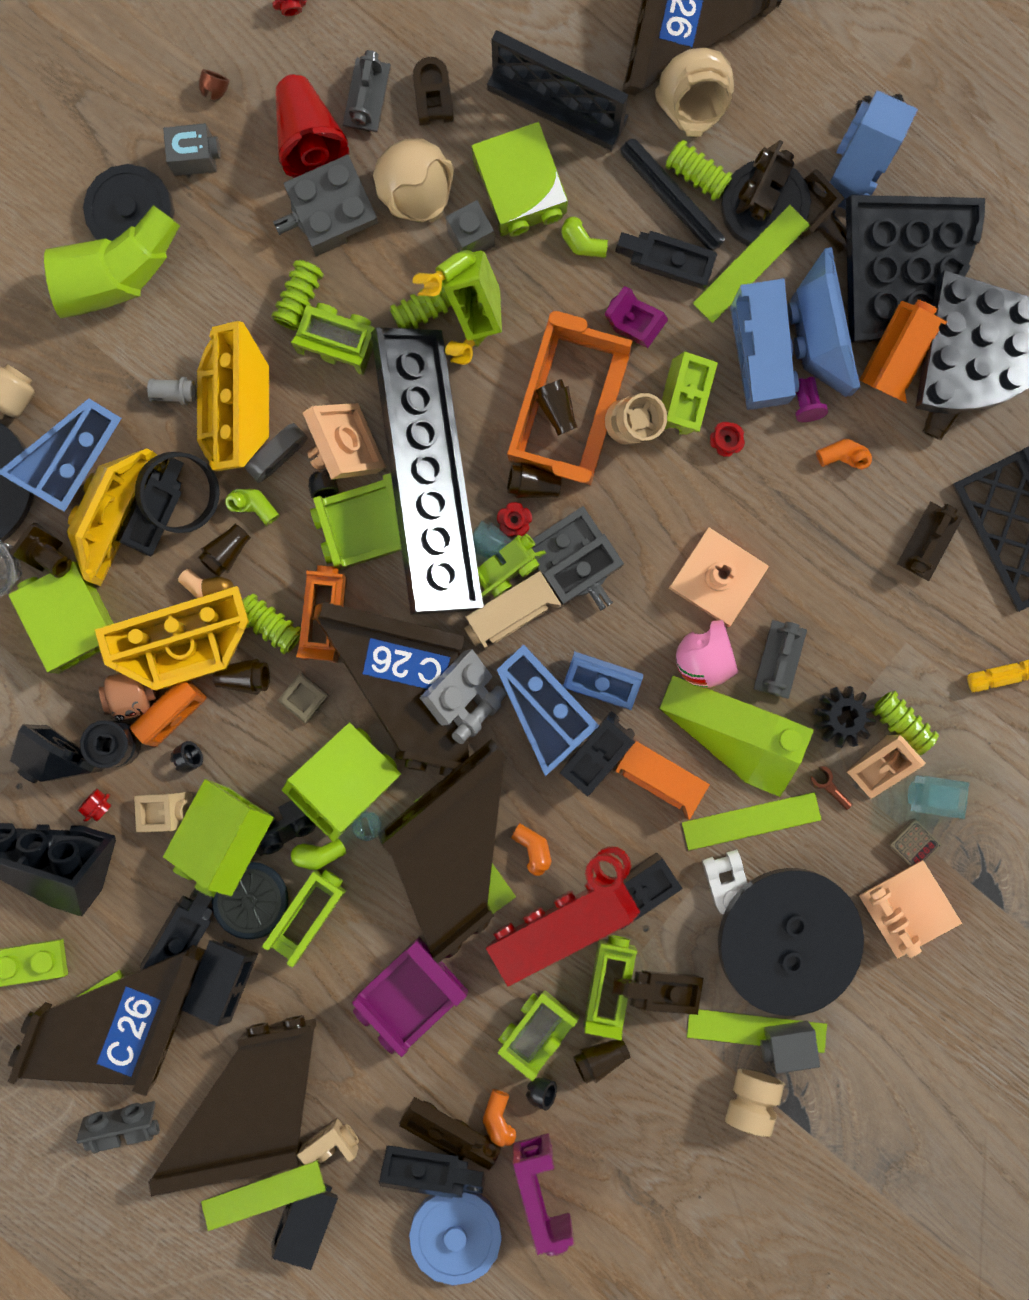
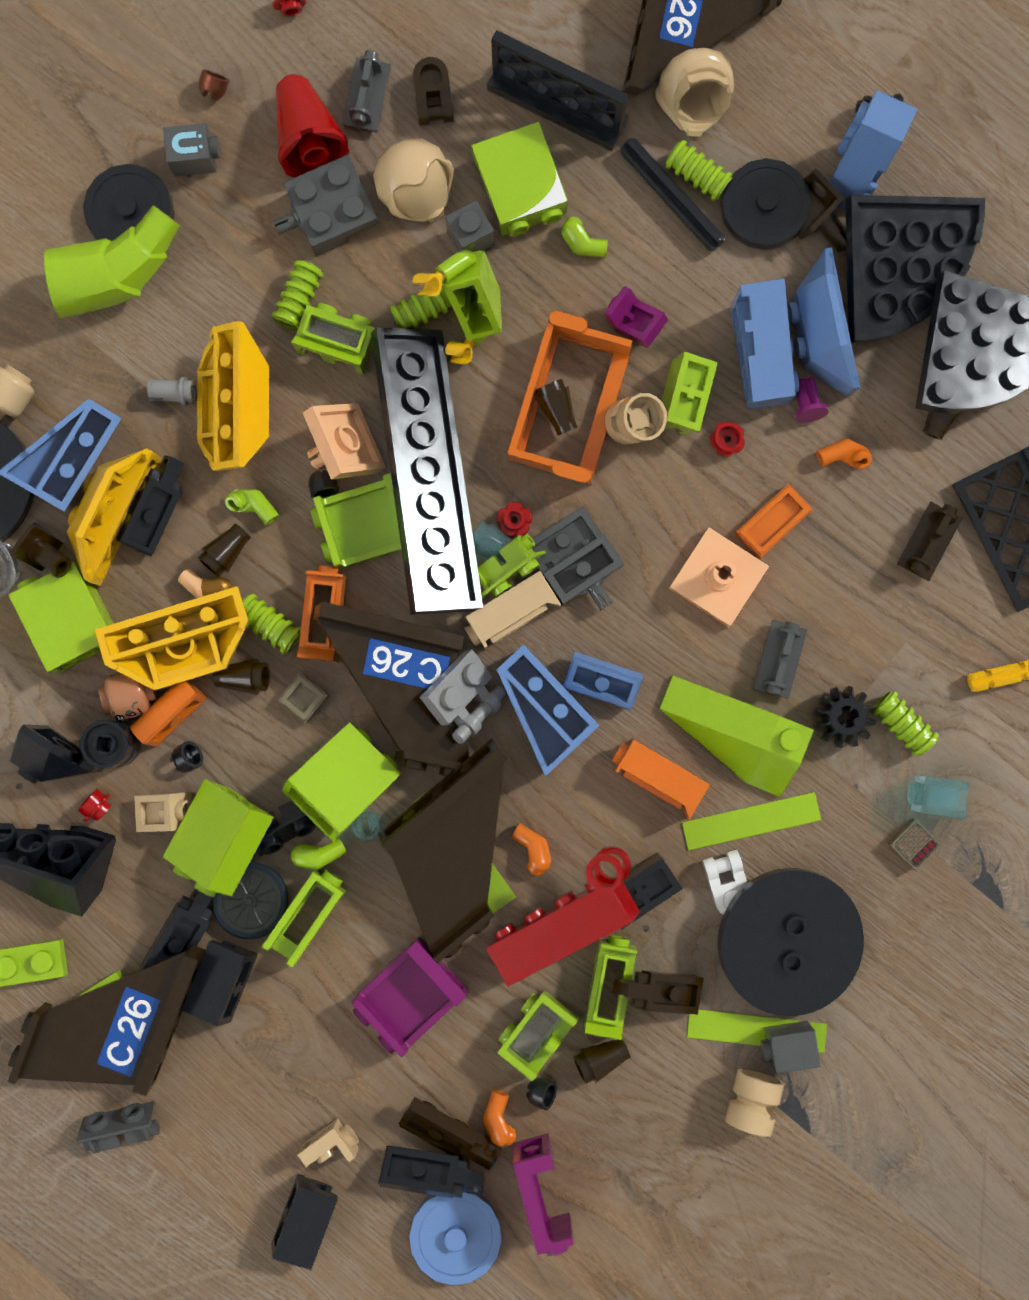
black tyre [135,452,220,533] -> none
dark brown piece [148,1015,317,1196] -> none
lime sticker [201,1161,326,1231] -> none
dark grey beam [245,423,307,483] -> none
dark brown cone [507,463,562,498] -> none
black hinge [560,711,636,797] -> none
black hinge [615,230,718,290] -> none
bright pink helmet [676,620,738,688] -> none
lime sticker [693,205,810,323] -> none
dark brown hinge [736,140,794,221] -> none
copper hand [810,766,853,810] -> none
light nougat slope [847,735,925,799] -> none
orange window [859,300,947,403] -> none
light nougat hinge [859,860,962,959] -> none
none -> orange tile [735,483,813,559]

